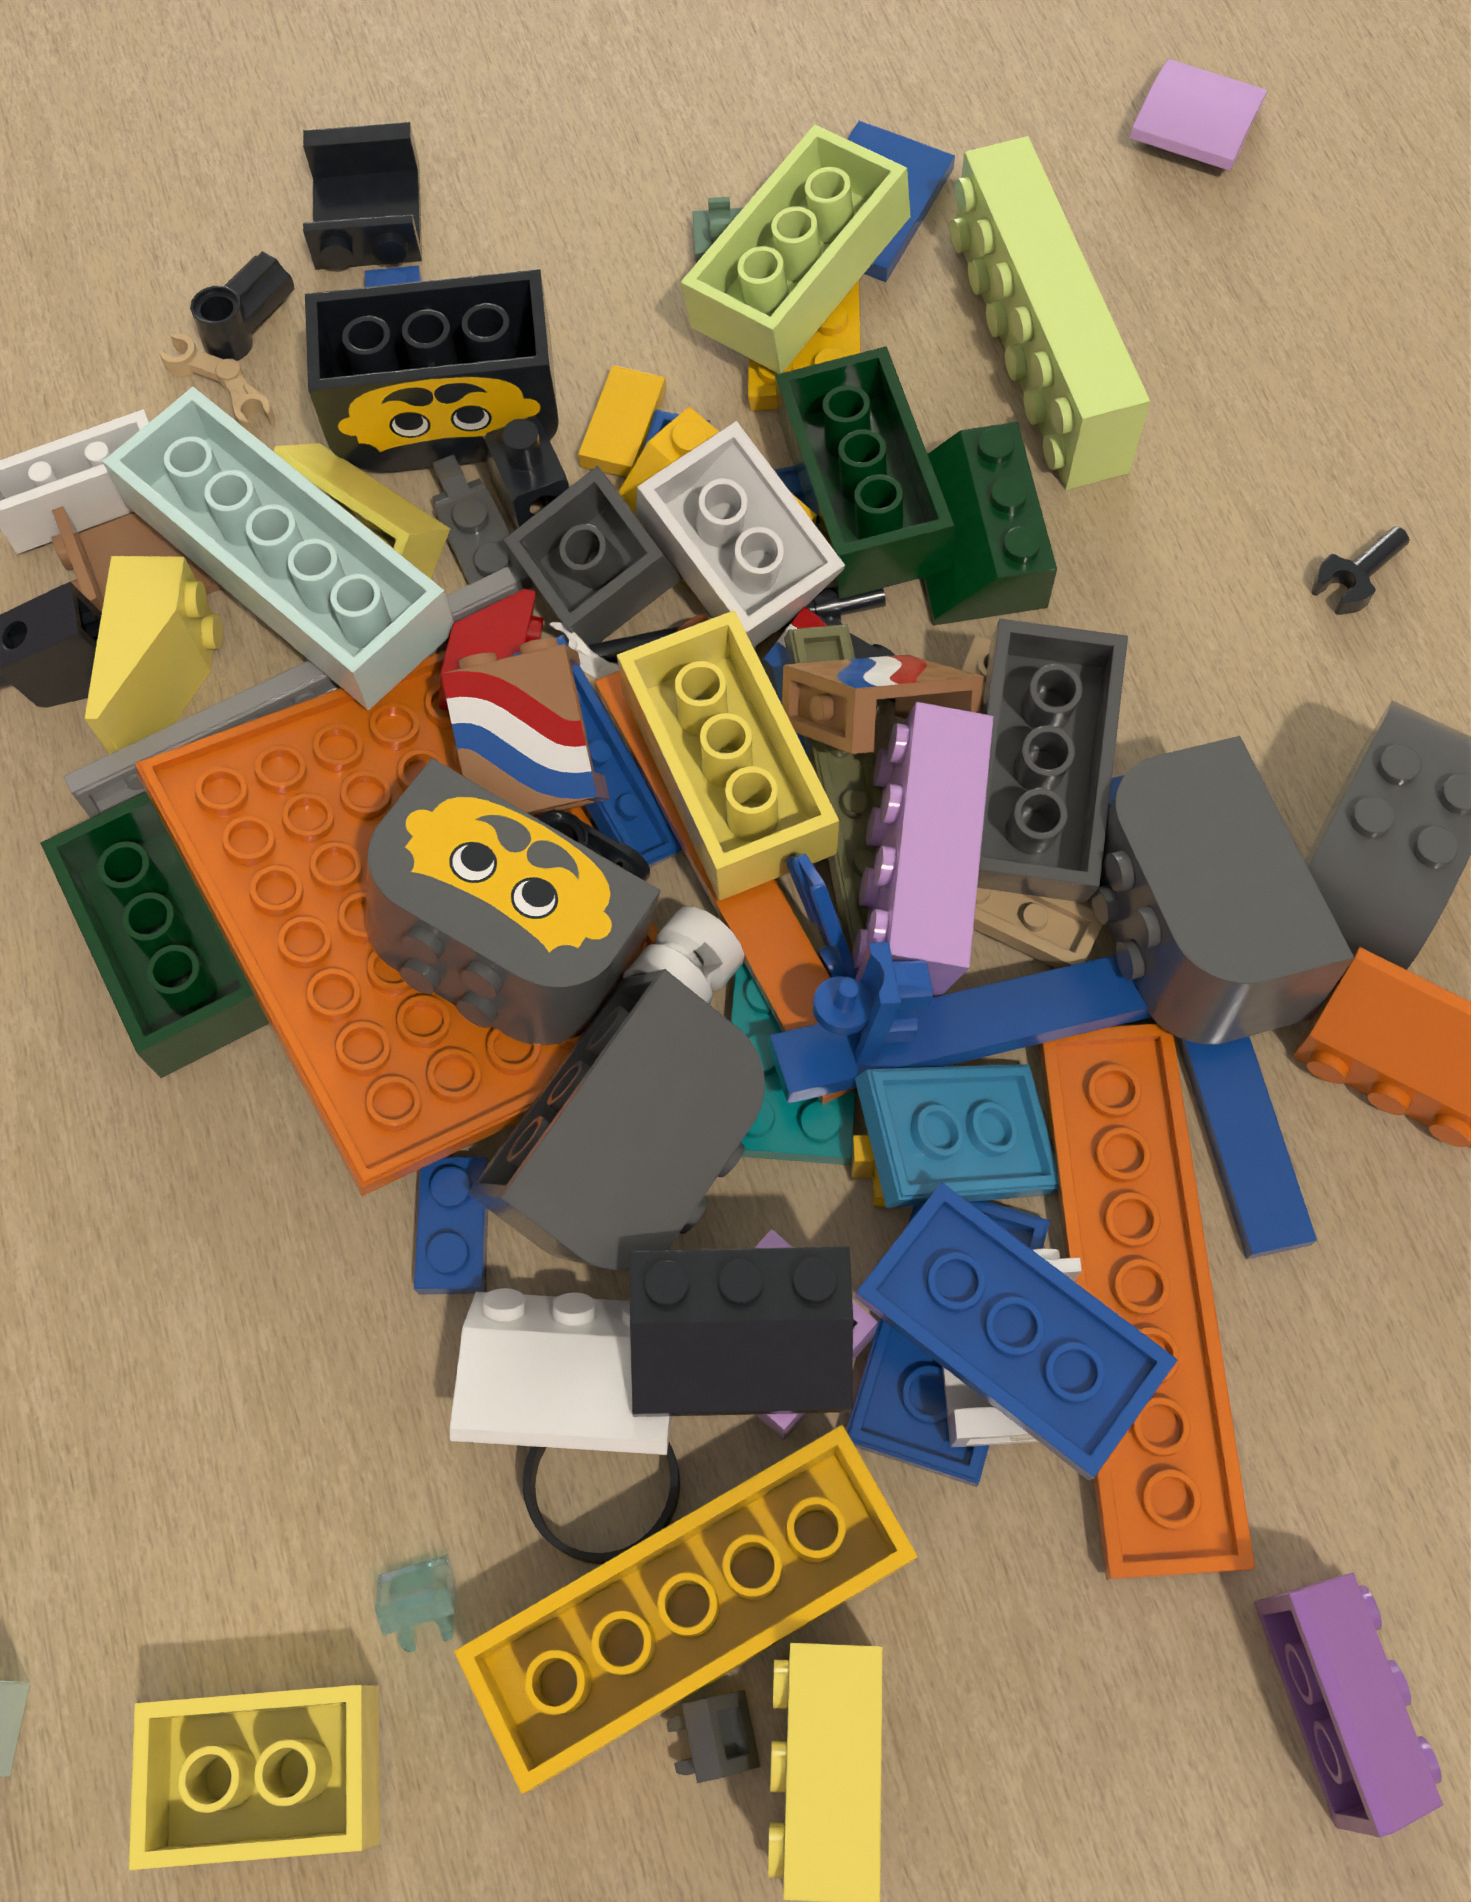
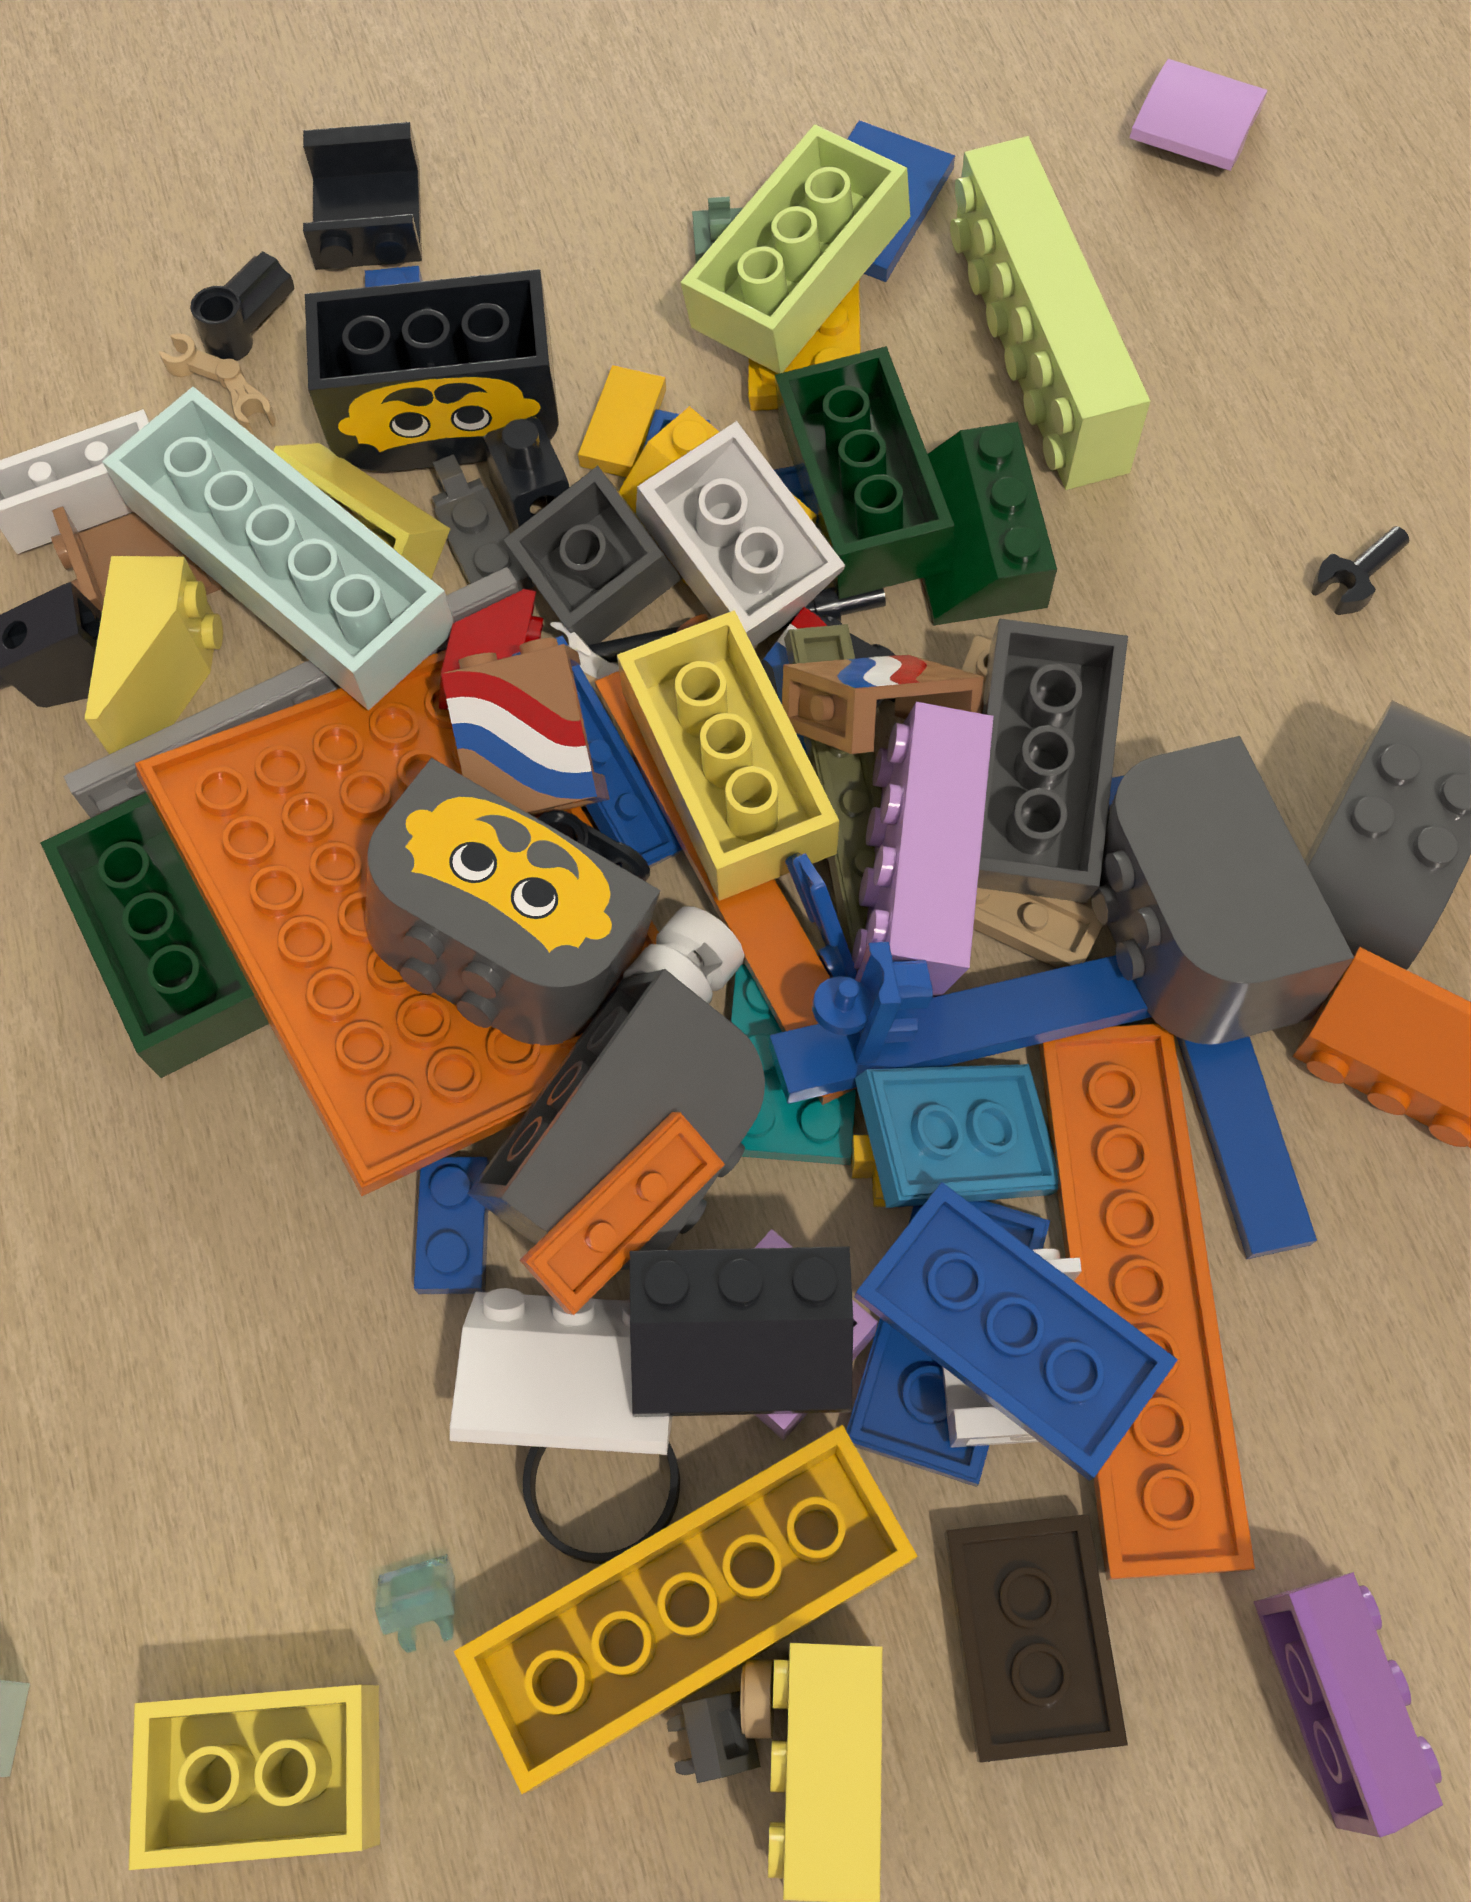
none -> orange tile [519,1112,725,1315]
none -> tan tile [740,1659,774,1739]
none -> dark brown plate [945,1514,1128,1763]

